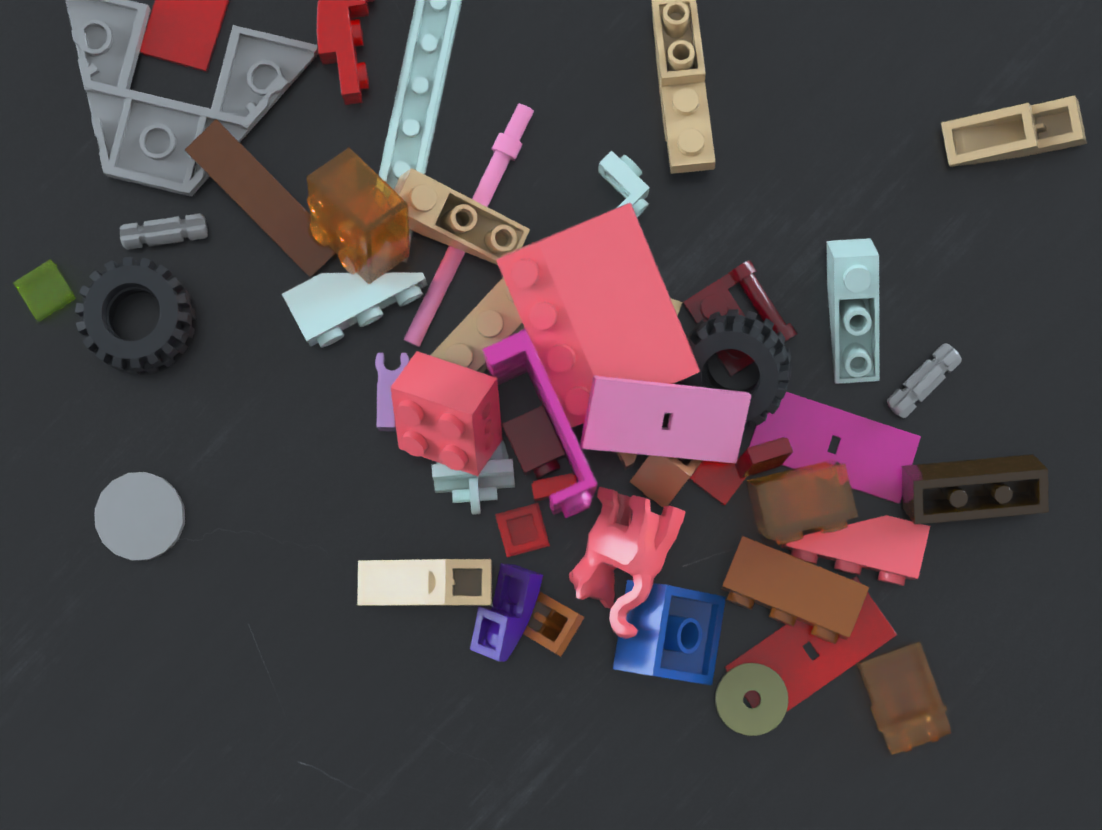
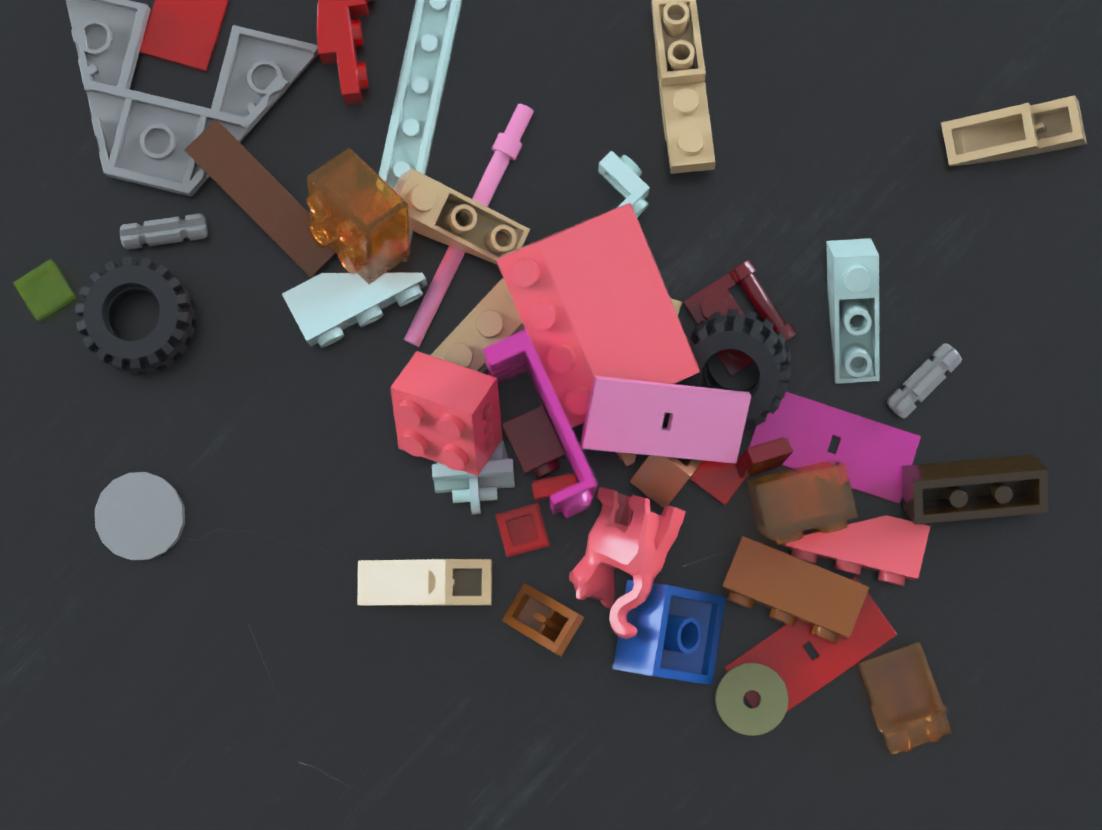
lavender plate [375,353,410,431] -> none
dark purple slope [470,563,543,662] -> none

